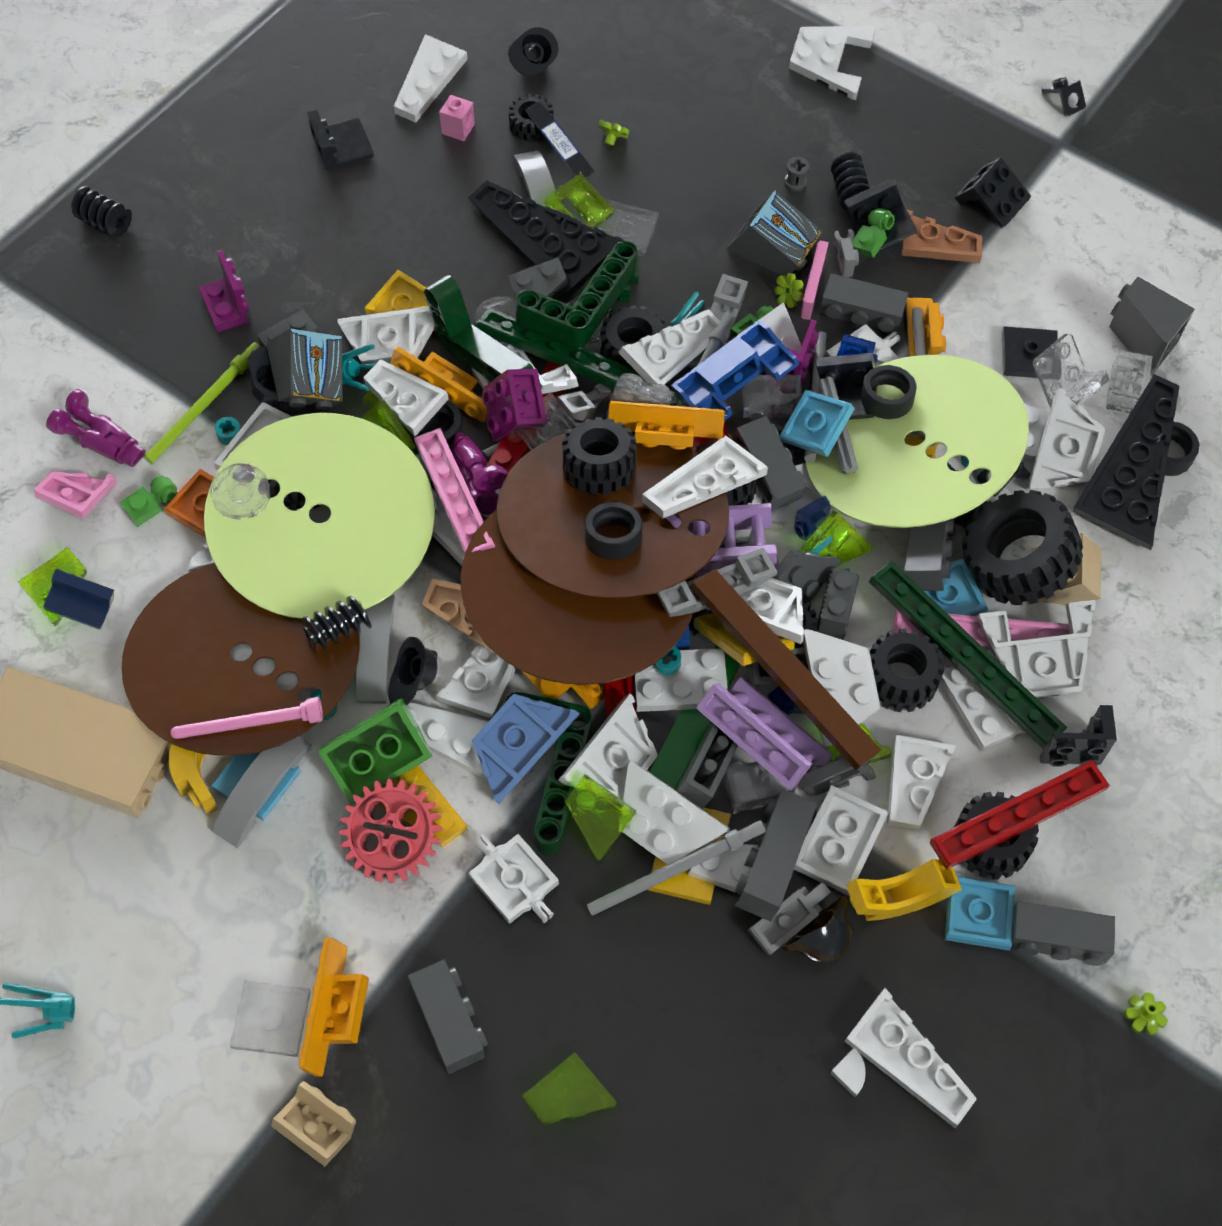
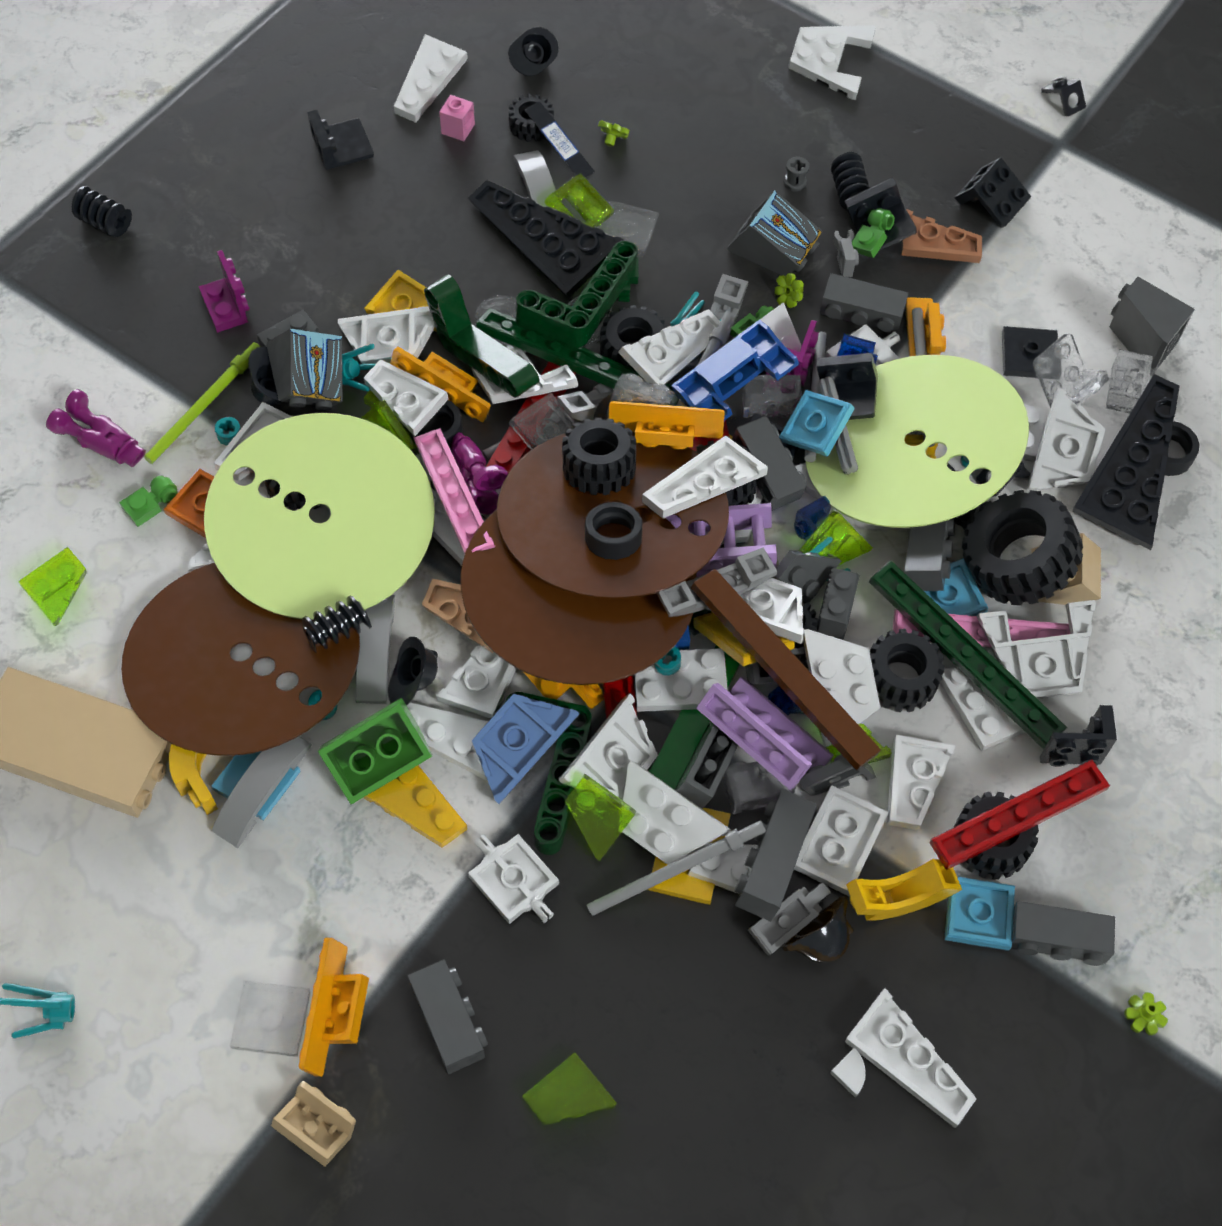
bright pink wing [34,471,117,520] -> none
dark blue panel [43,569,114,629] -> none
bright pink piece [170,697,323,739] -> none
clear tile [210,463,270,520] -> none
coral gear [339,778,444,883] -> none
magenta bracket [482,369,548,441] -> none
dark grey wing [508,258,568,298] -> none
bright pink tile [800,241,829,320] -> none
black tyre [860,365,917,419] -> none

